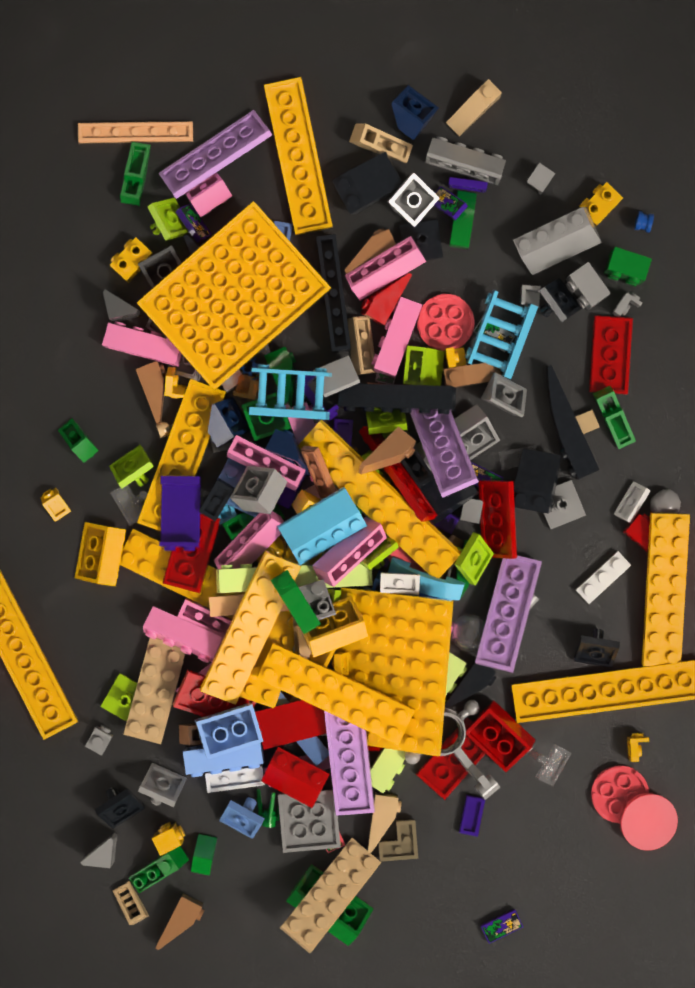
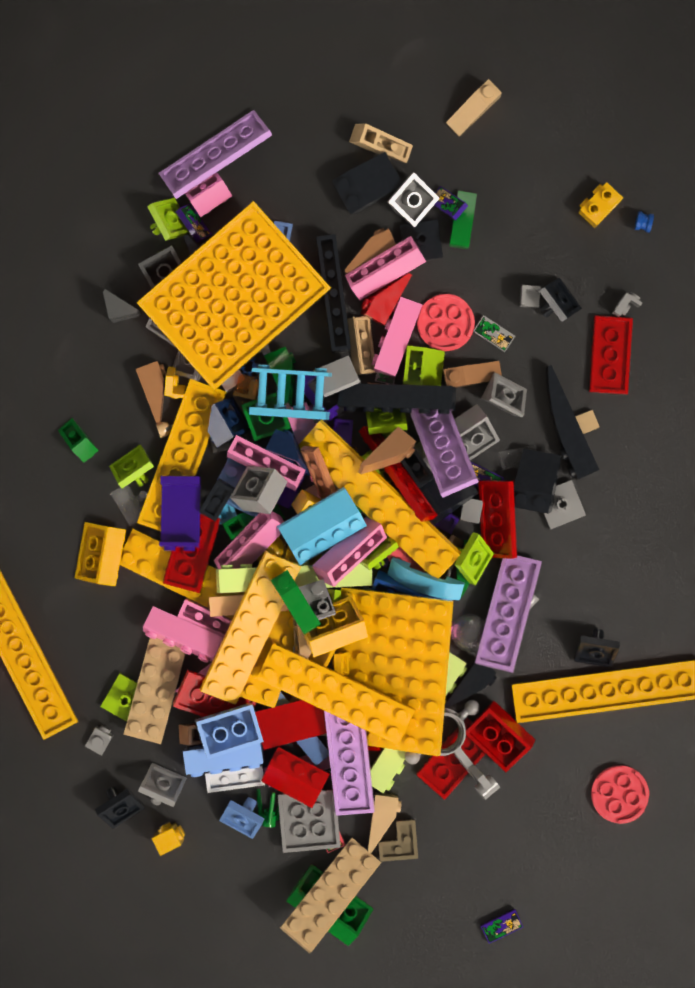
yellow bracket [40,488,71,521] -> none
light nougat tile [78,122,193,143] -> none
light grey slope [80,832,117,868] -> none
bright pink brick [102,321,182,367] -> none
yellow brick [110,237,154,283] -> none
tan slope [112,881,149,925] -> none
green slope [120,142,151,206] -> none
green slope [129,846,189,893] -> none
medium nougat slope [155,893,205,950] -> none
green slope [191,834,218,876] -> none
yellow plate [264,77,333,235] -> none
white plate [380,572,420,595] -> none
dark blue slope [392,85,439,140] -> none
light grey slope [425,137,506,185] -> none
yellow bracket [445,347,467,368] -> none
dark purple tile [448,177,488,193] -> none
dark purple tile [459,794,485,837] -> none
medium azure fence [465,290,538,379] -> none
light grey slope [513,207,602,275] -> none
light grey panel [527,163,555,195] -> none
clear plate [527,744,572,786] -> none
light grey brick [565,262,611,311] -> none
white plate [576,551,631,604] -> none
green slope [593,386,636,449] -> none
green brick [603,247,652,287] -> none
white plate [614,481,650,523] -> none
coral tile [620,793,678,850] -> none
red brick [623,514,650,552] -> none
yellow bracket [627,733,649,762] -> none
yellow plate [642,513,690,667] -> none
light grey hair [650,489,681,513] -> none

